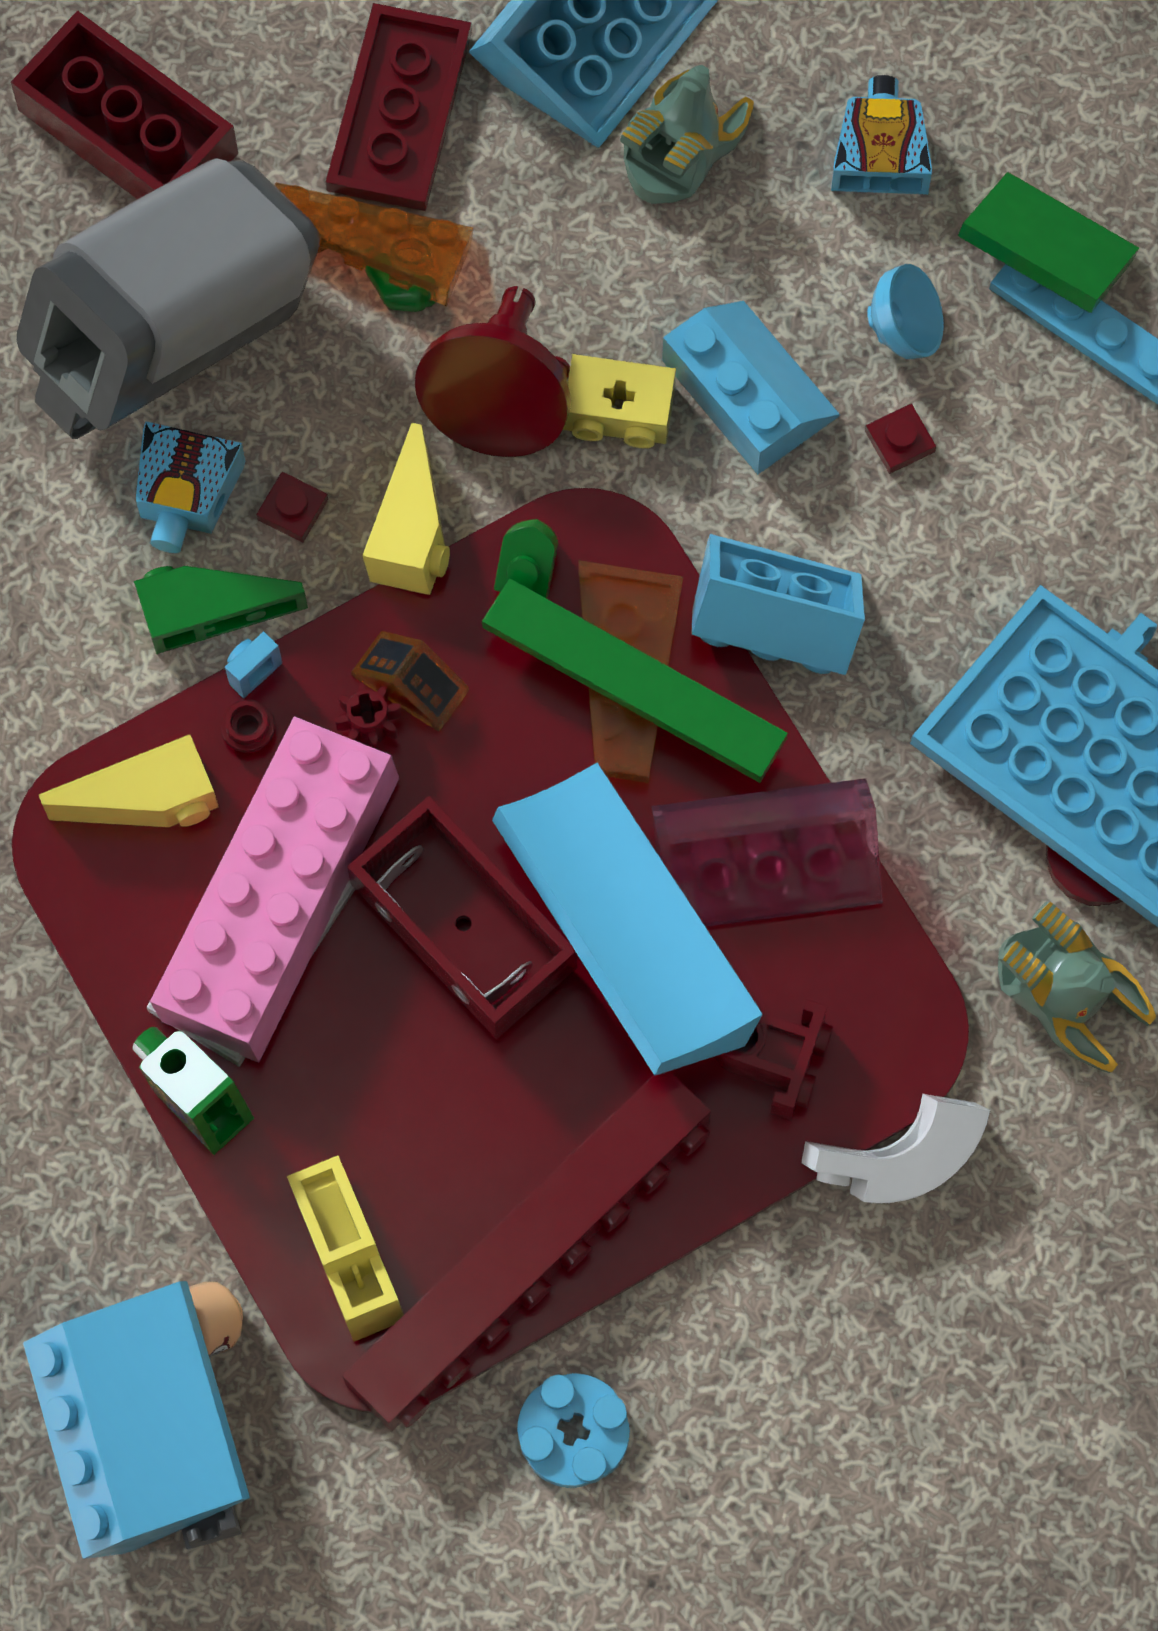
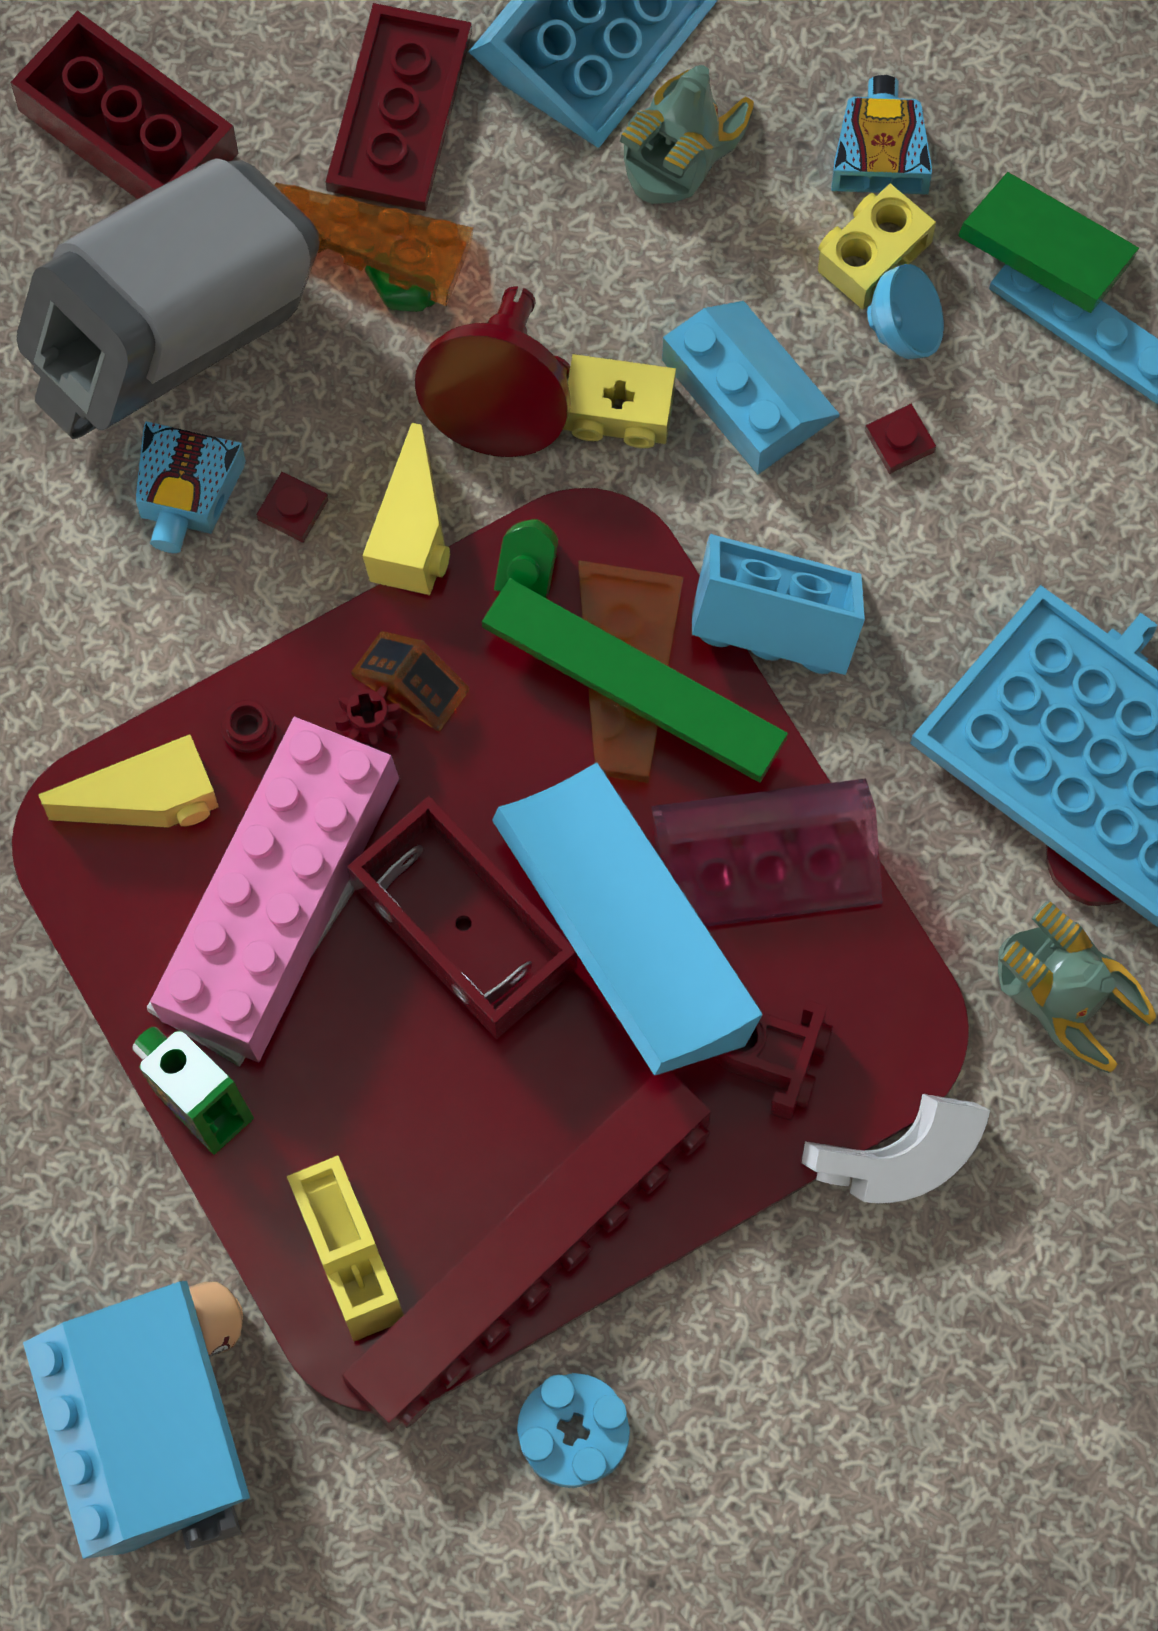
green slope [134,566,308,654] -> none
medium azure plate [225,631,282,698] -> none
none -> light yellow brick [818,183,936,310]

